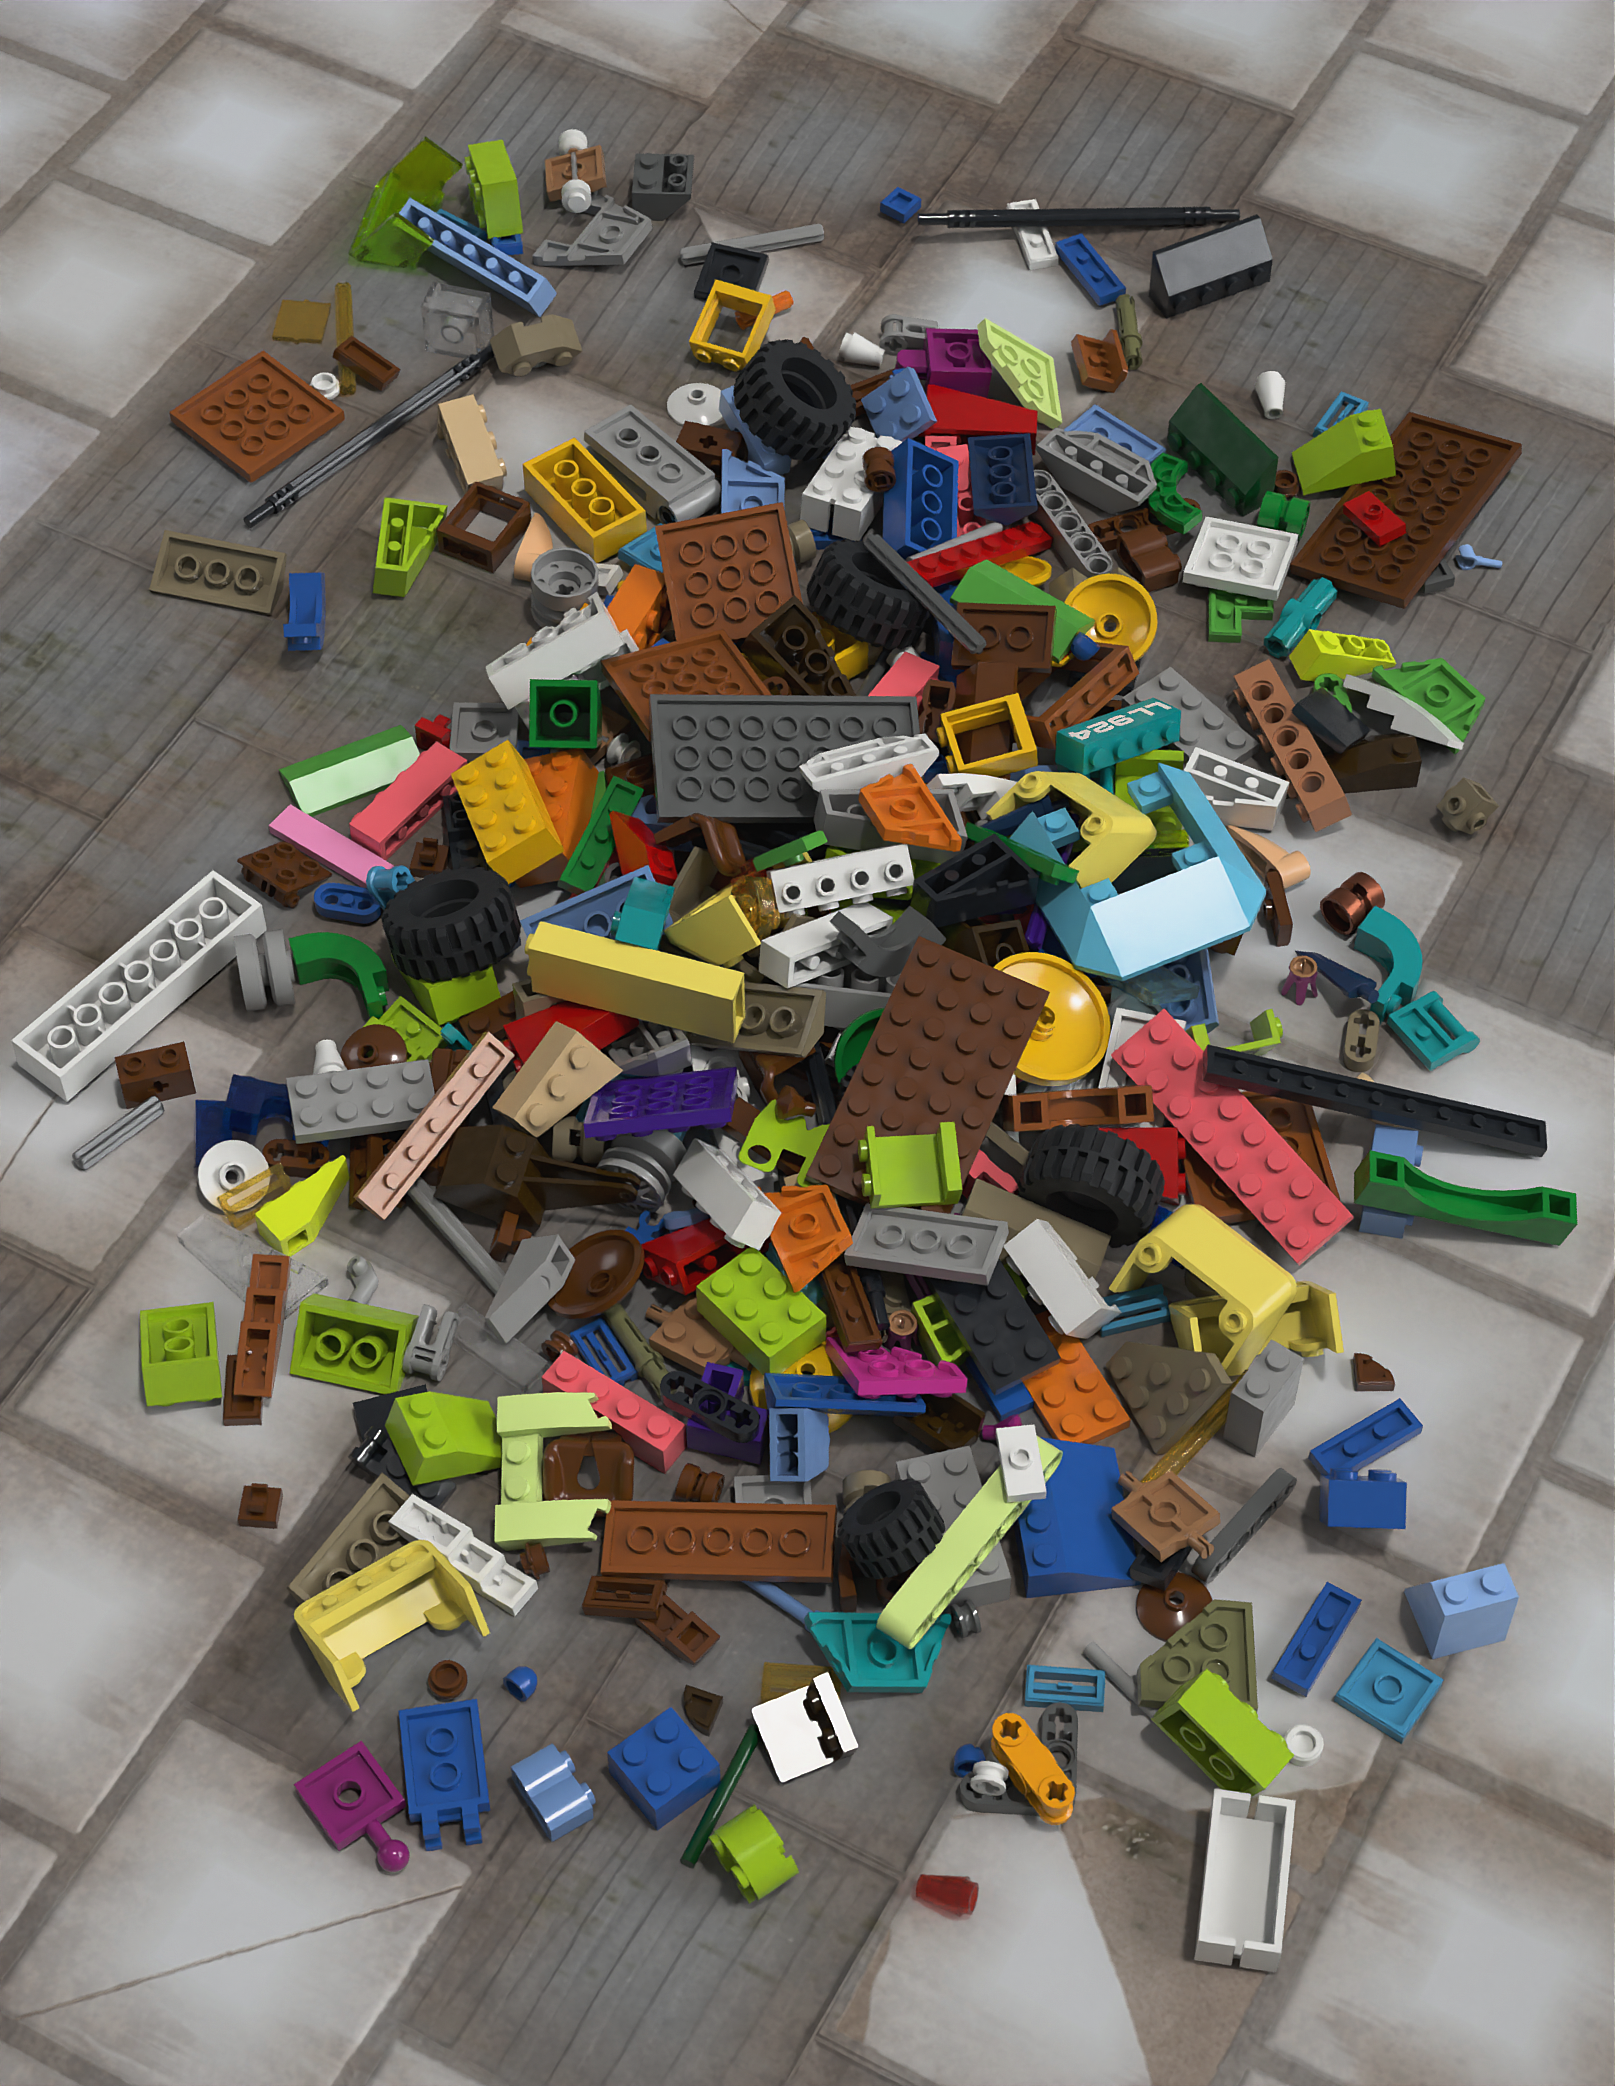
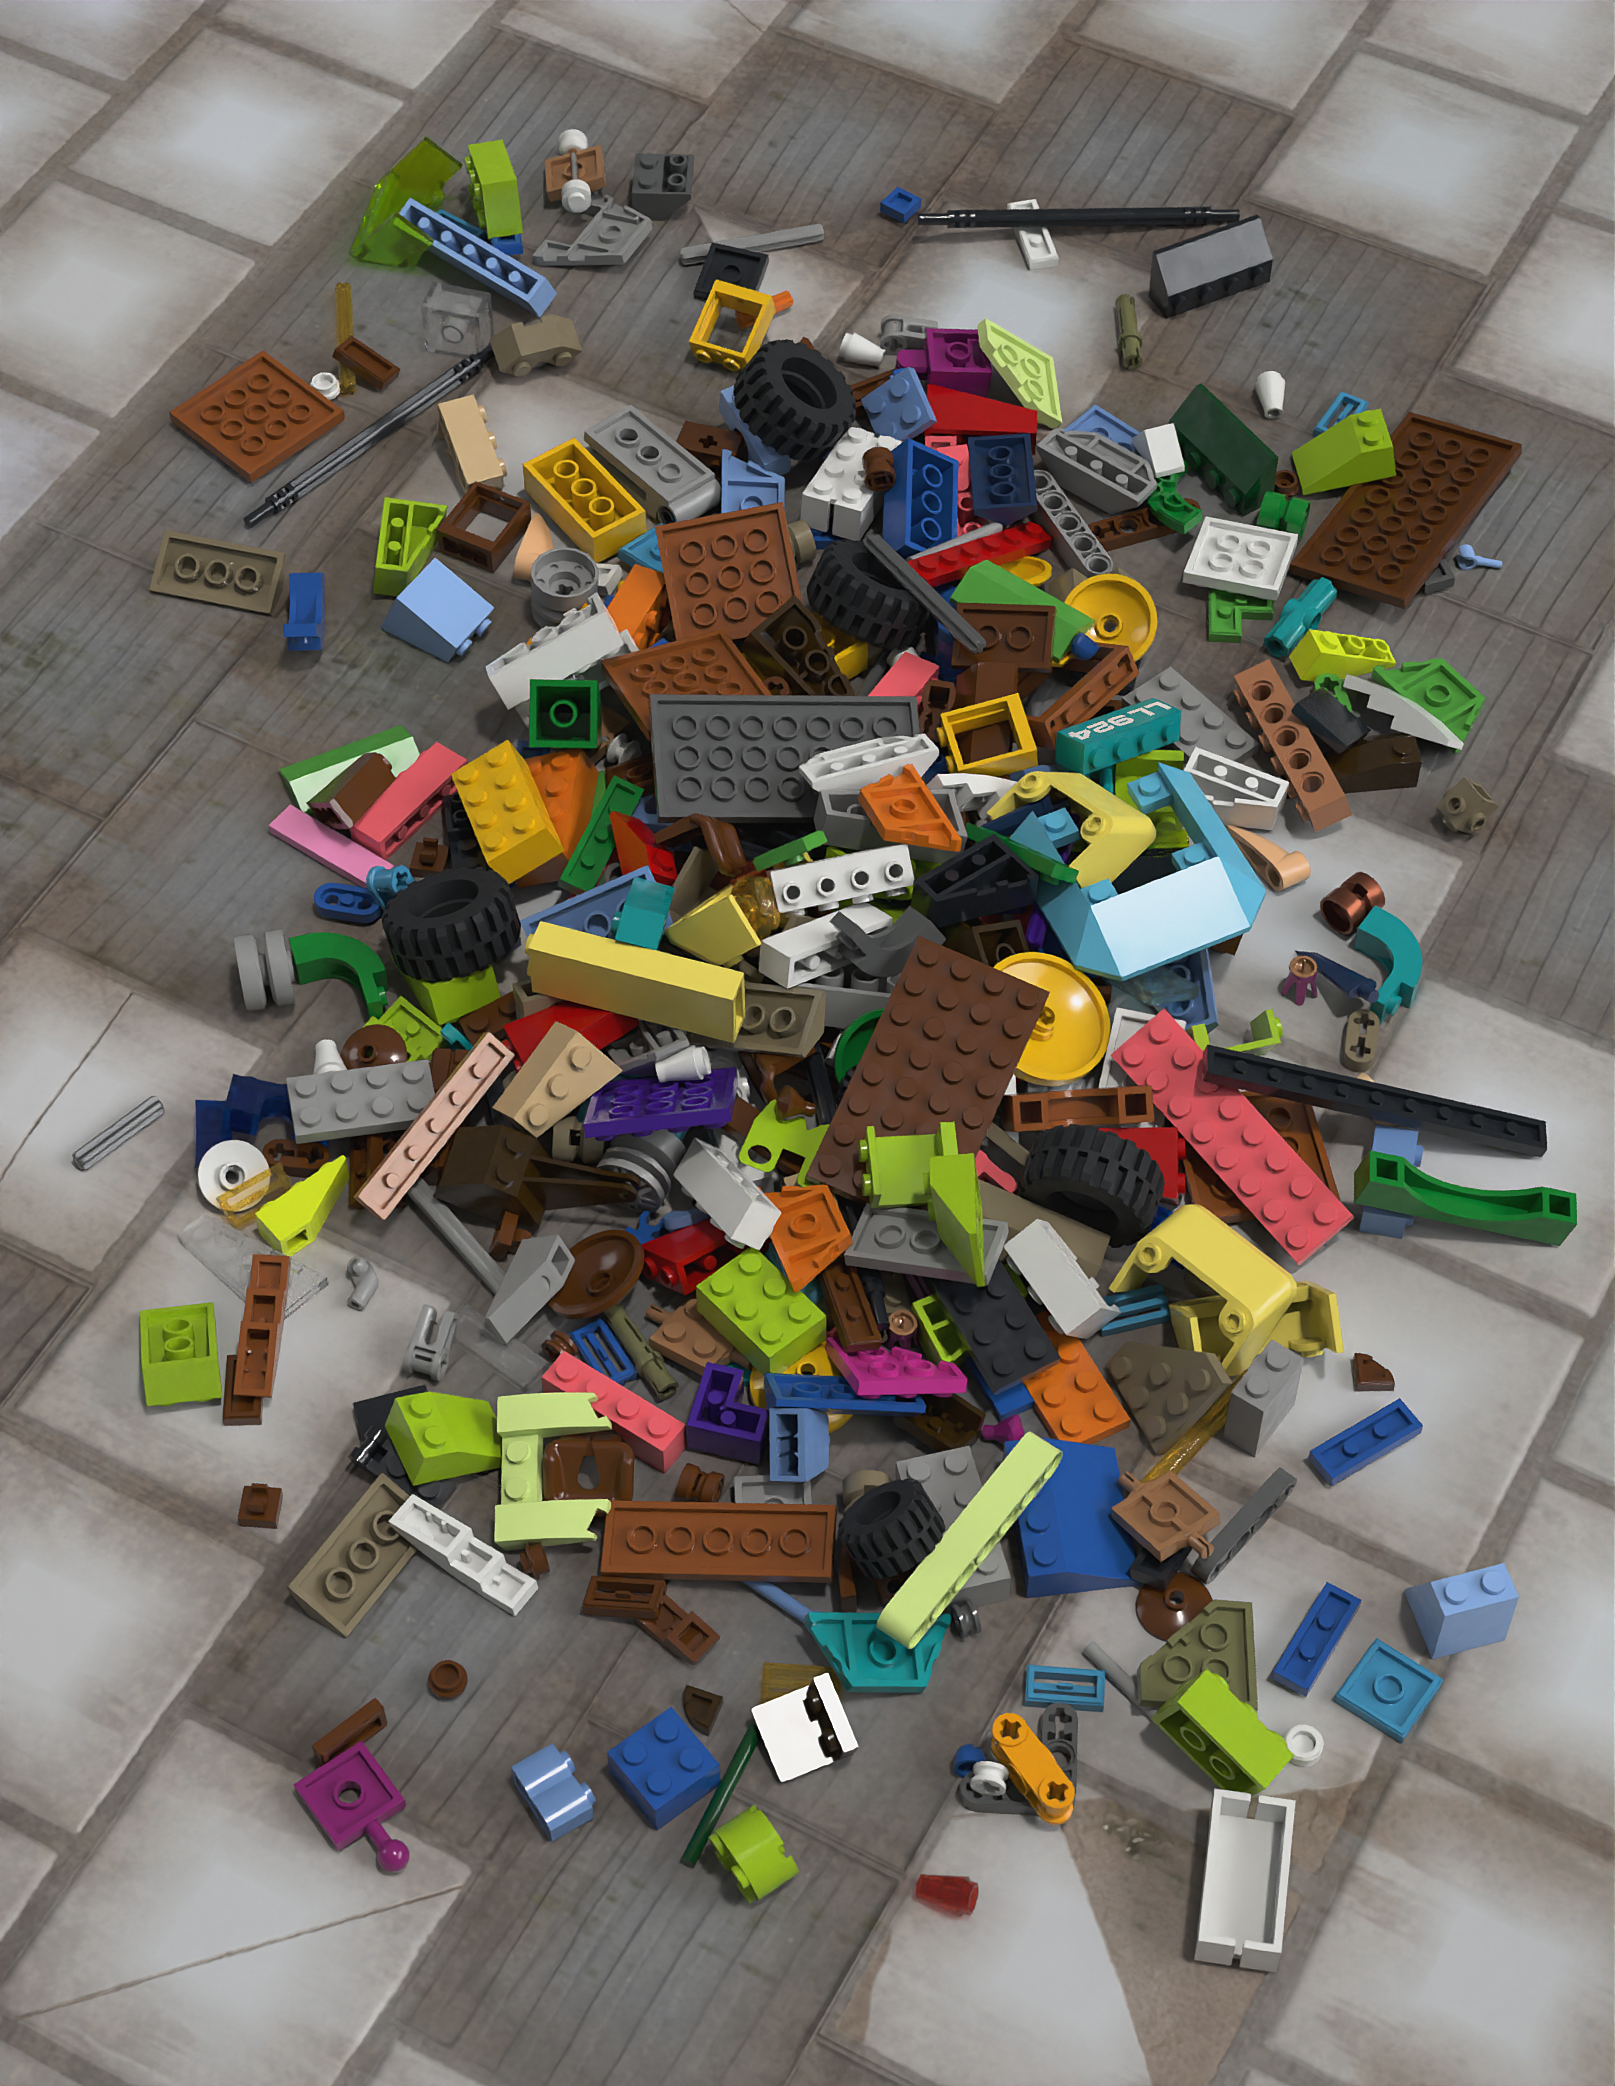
white brick [11,870,267,1102] -> none
reddish brown brick [114,1041,196,1109] -> none
reddish brown hinge [237,841,332,908] -> none
clear yellow piece [272,299,332,344] -> none
lime slope [289,1293,419,1394] -> none
light yellow windscreen [294,1540,490,1712] -> none
blue tile [398,1699,491,1852] -> none
red tile [414,714,451,750] -> none
light grey plate [450,703,520,761] -> none
blue hinge [503,1666,537,1702] -> none
black beam [660,1371,760,1443] -> none
white dish [667,383,724,426] -> none
white plate [996,1424,1047,1503] -> none
blue plate [1055,233,1126,306] -> none
dark orange bracket [1071,329,1128,393] -> none
reddish brown brick [1116,524,1182,592] -> none
reddish brown plate [1262,871,1293,947] -> none
blue brick [1319,1468,1407,1529] -> none
red plate [1343,491,1406,547] -> none
teal plate [1387,991,1480,1071] -> none
none -> reddish brown slope [306,752,396,829]
none -> reddish brown tile [312,1697,387,1767]
none -> light blue slope [381,558,494,662]
none -> white cone [655,1045,711,1083]
none -> lime slope [923,1153,985,1287]
none -> white slope [1132,423,1185,478]

